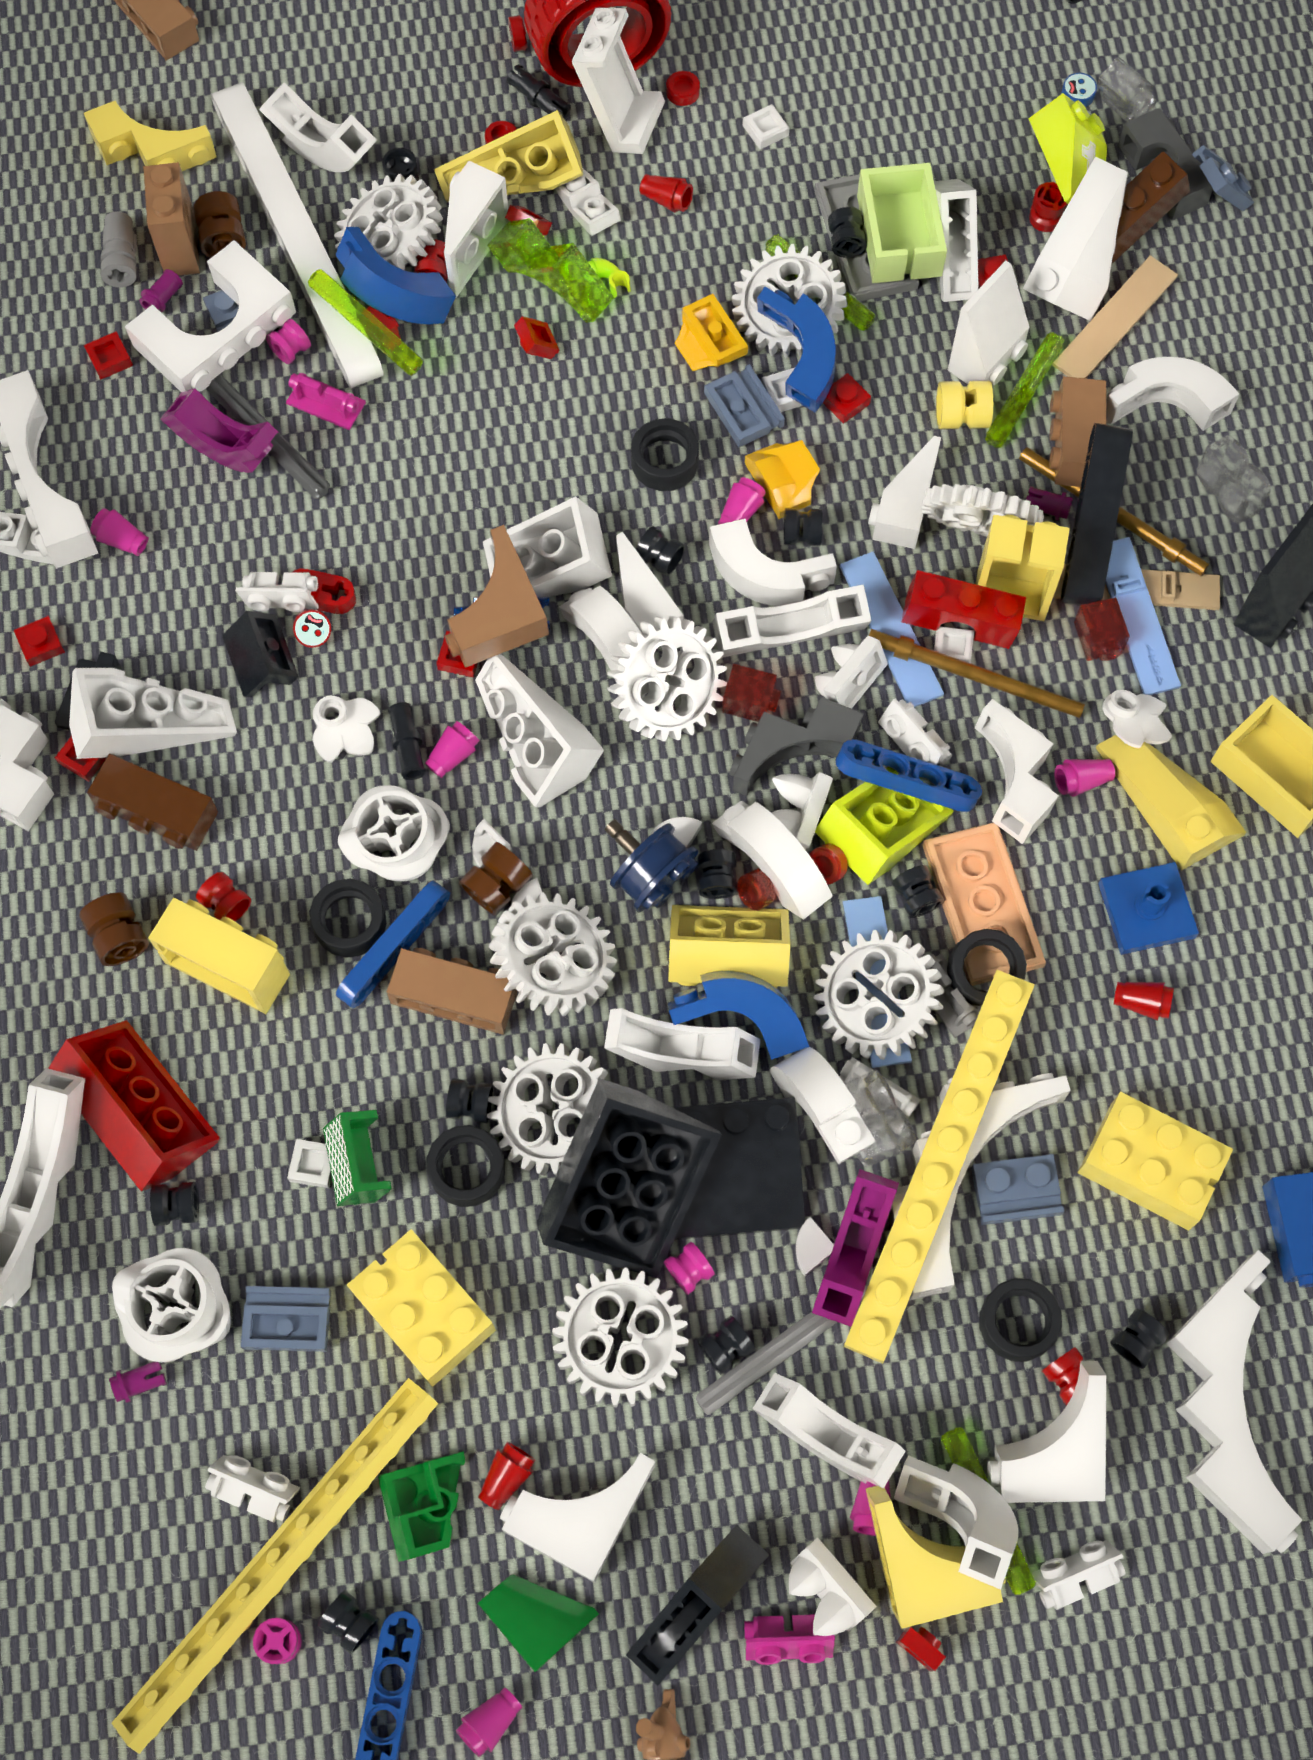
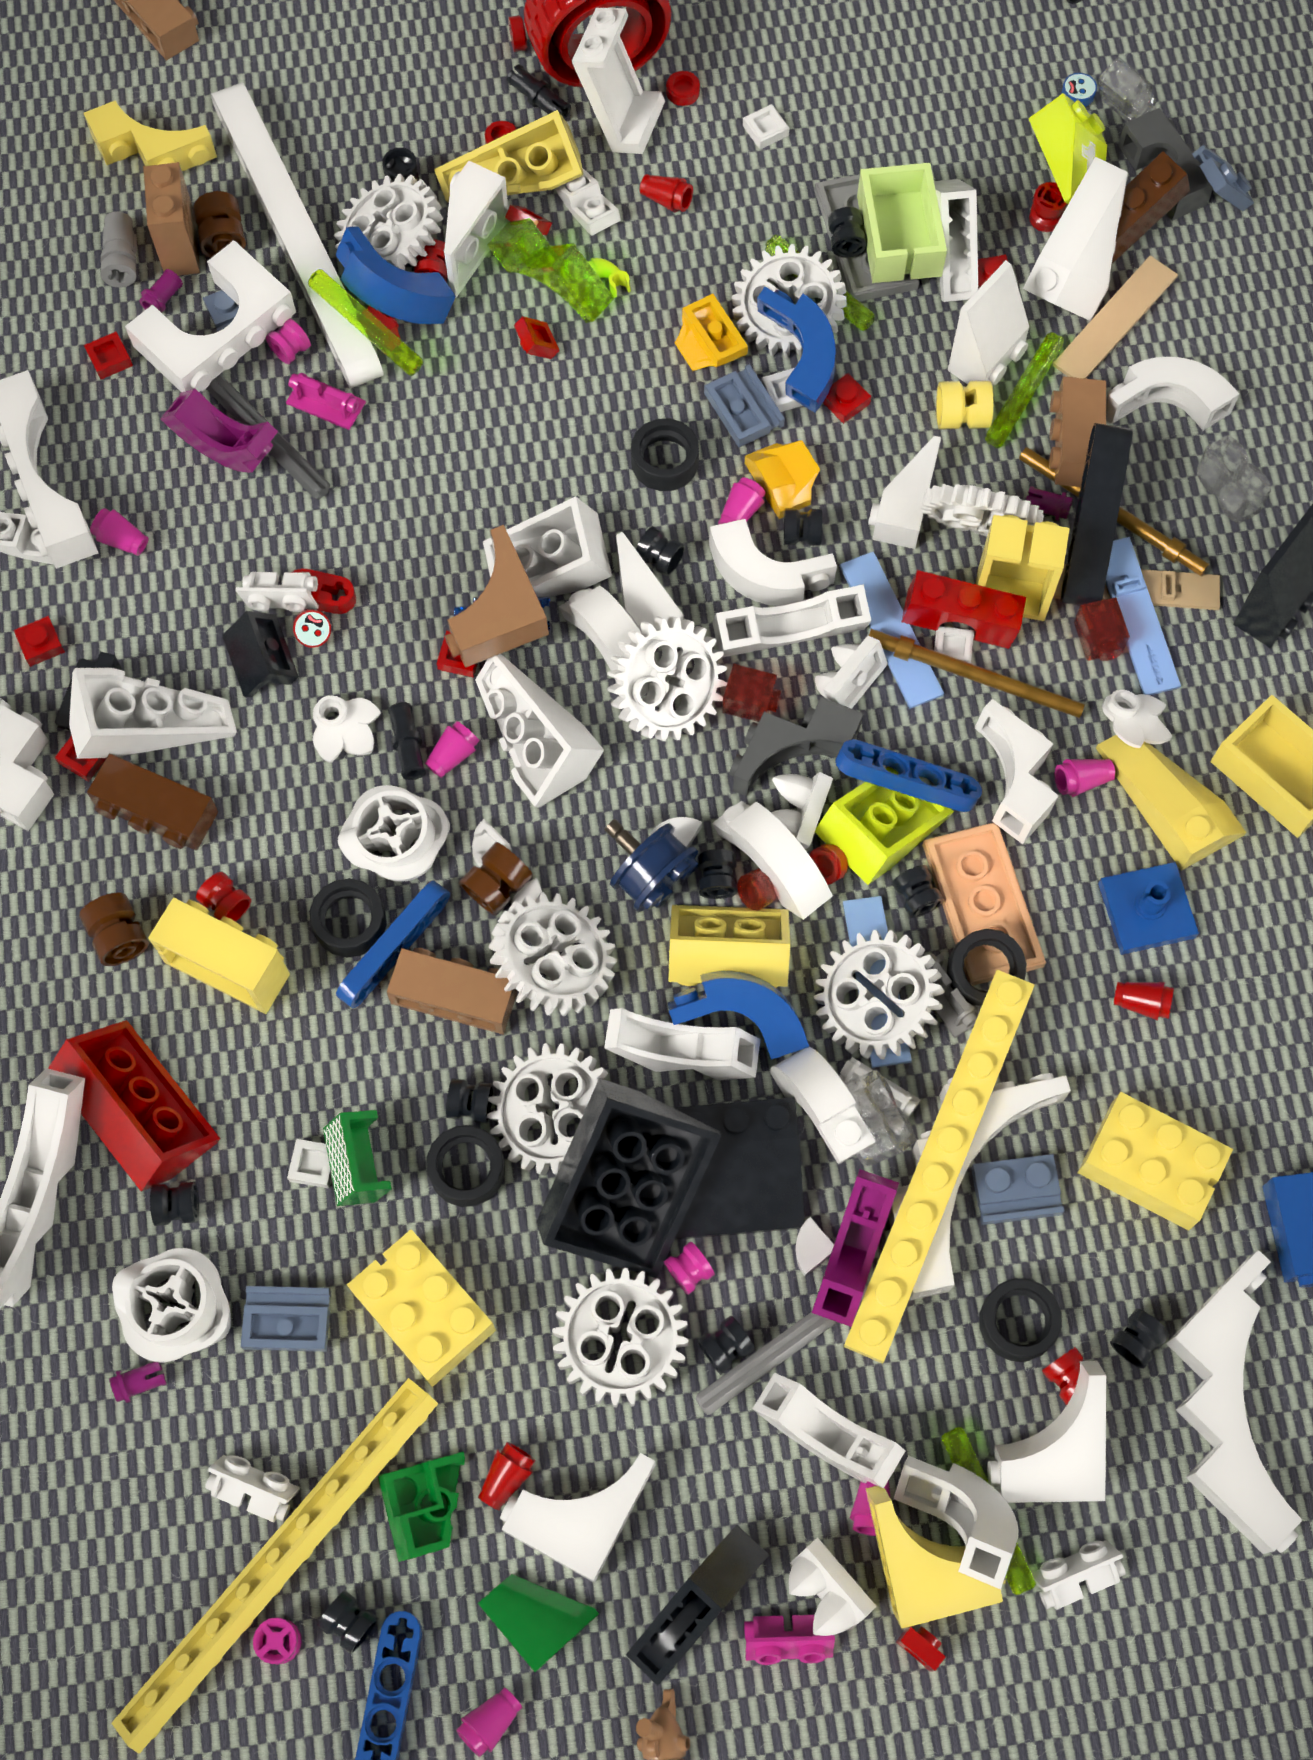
white arch [259,82,377,173] -> none
white hinge [878,698,952,765] -> none

